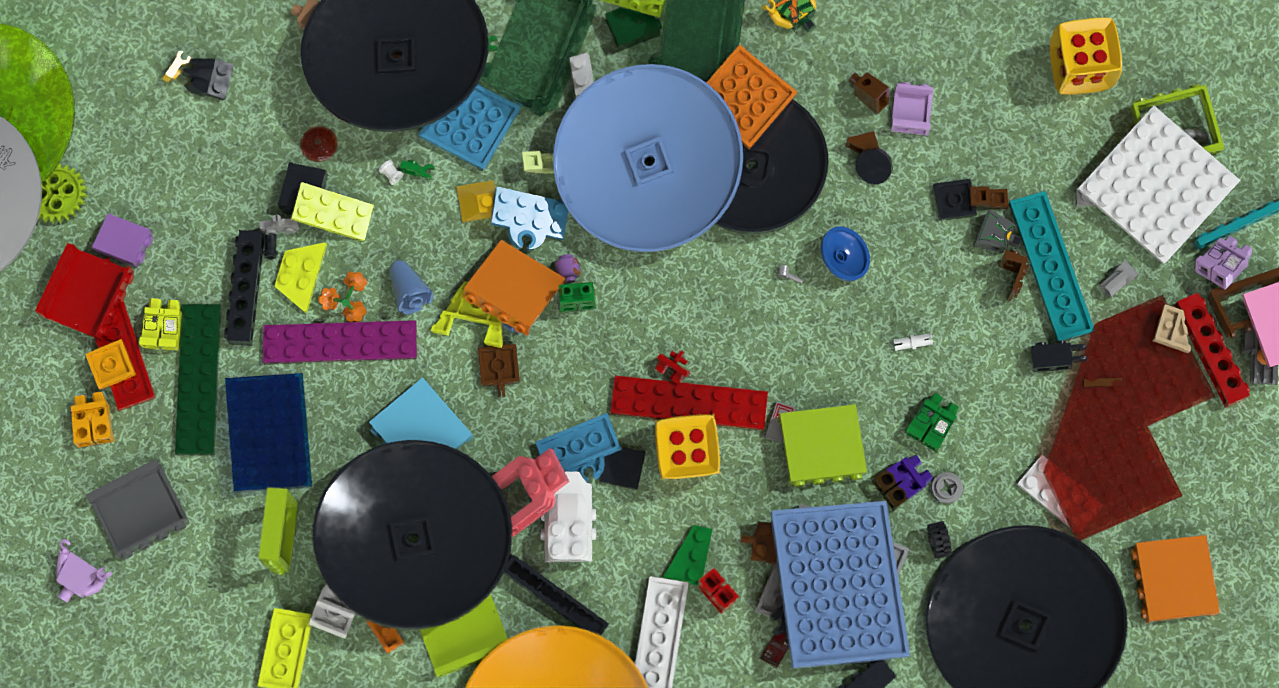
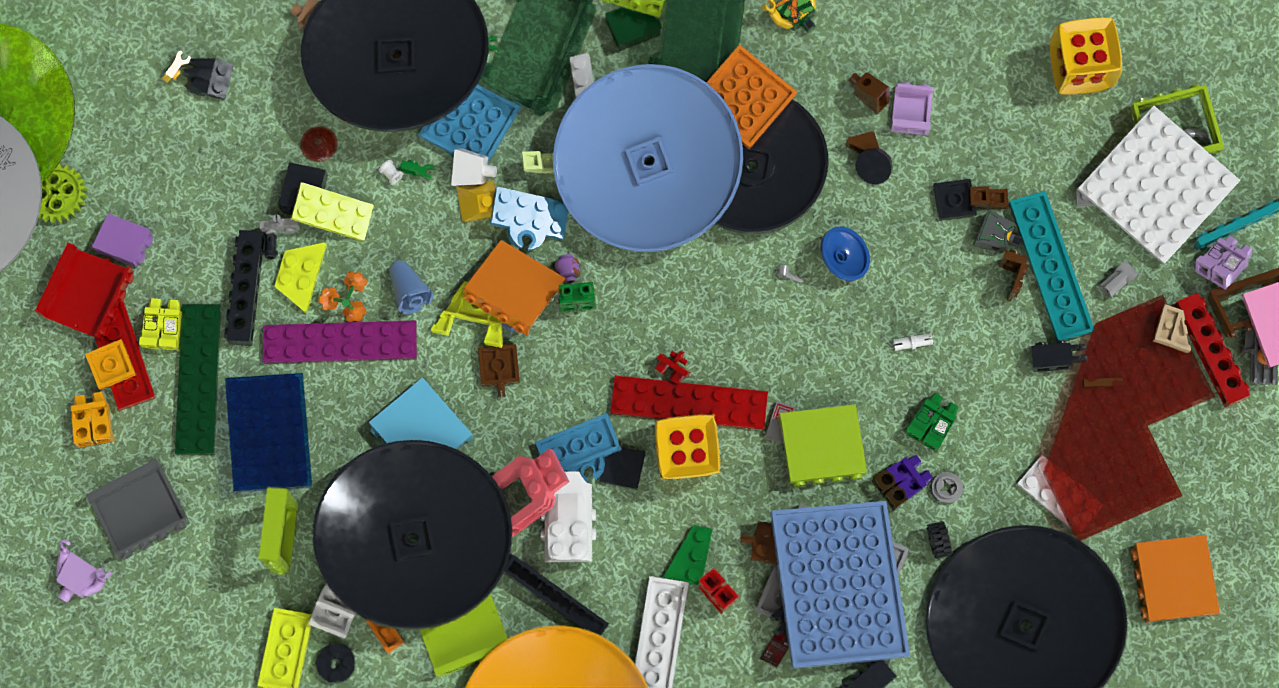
none -> black plate [315,643,356,683]
none -> white torso [451,148,497,186]

